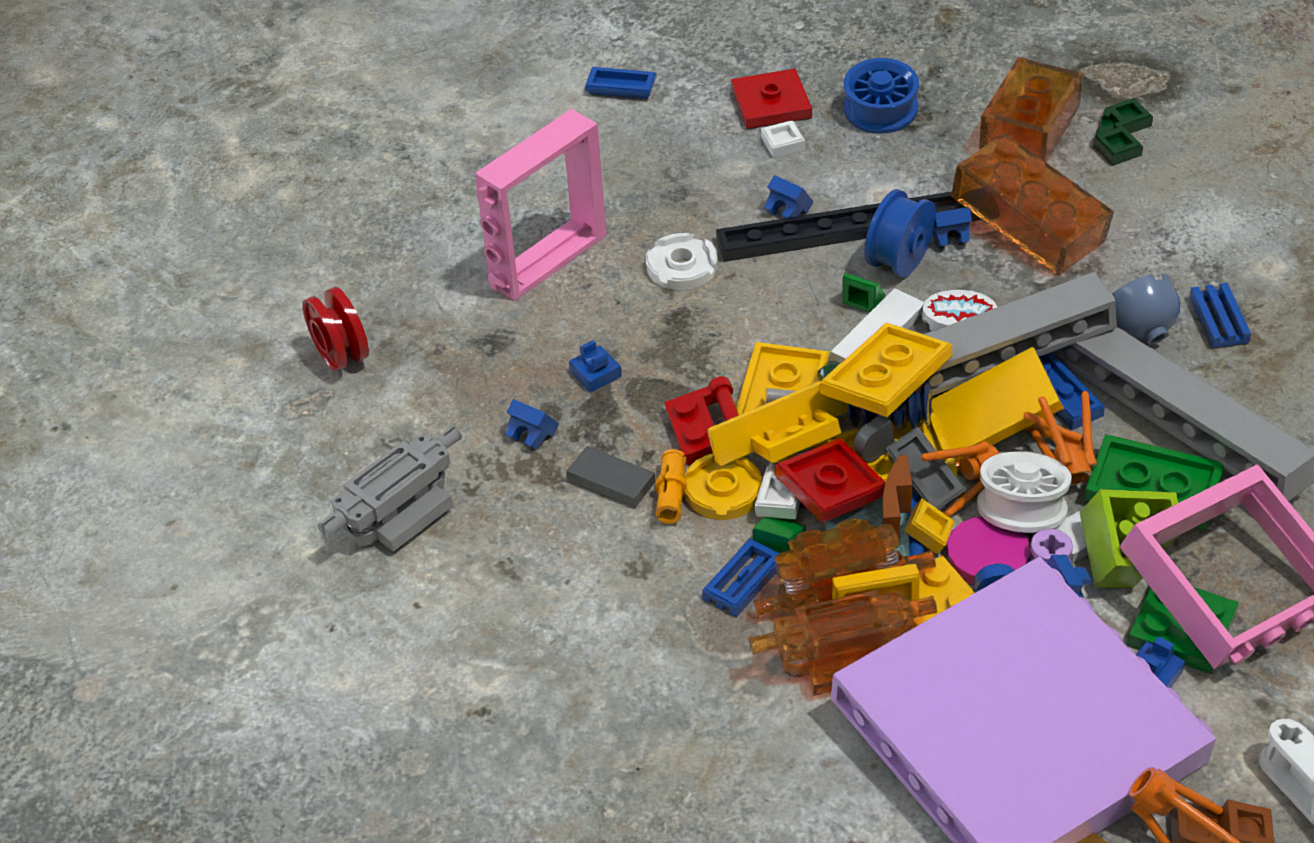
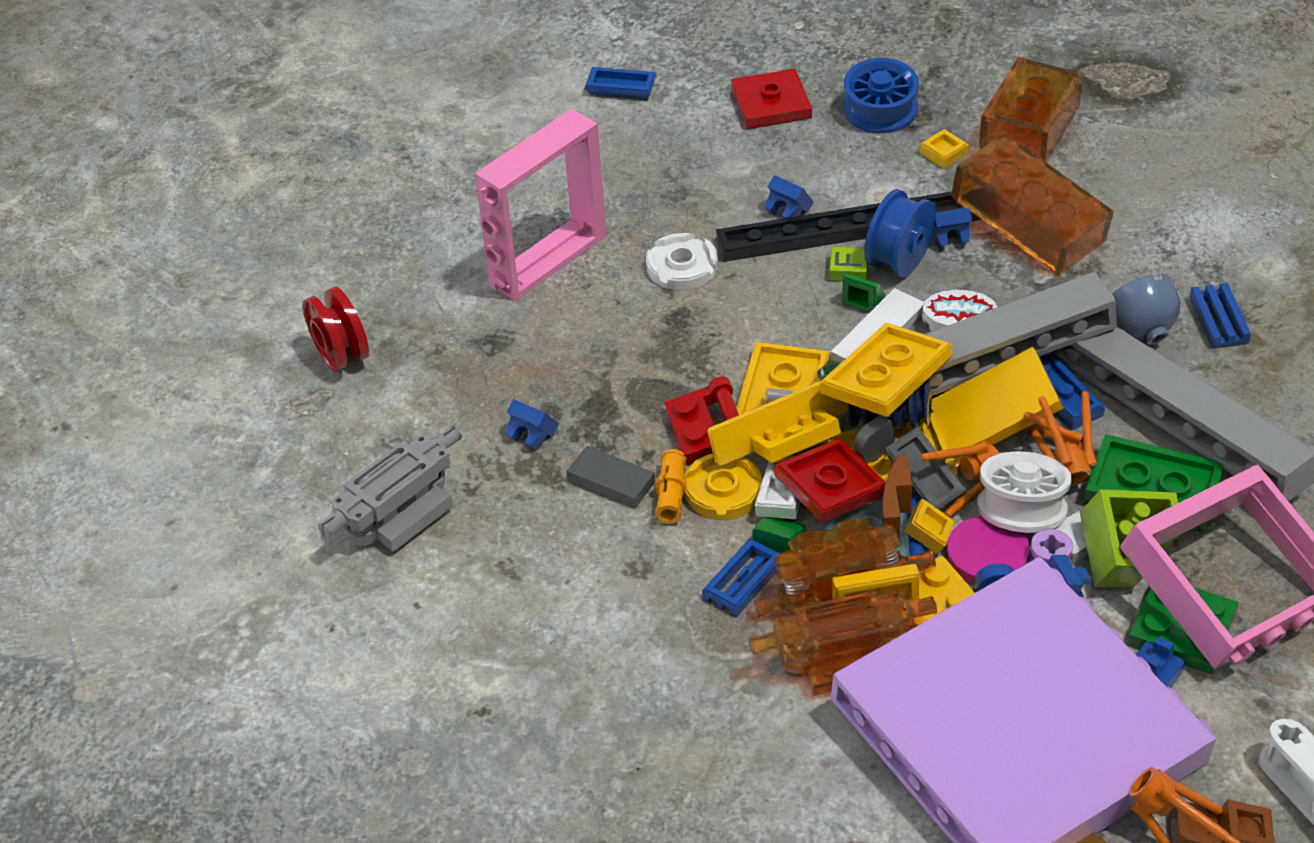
blue tile [569,340,622,393] -> none
white tile [761,121,805,158] -> none
dark green tile [1093,98,1153,166] -> none
none -> lime tile [830,246,867,281]
none -> yellow tile [919,129,969,169]

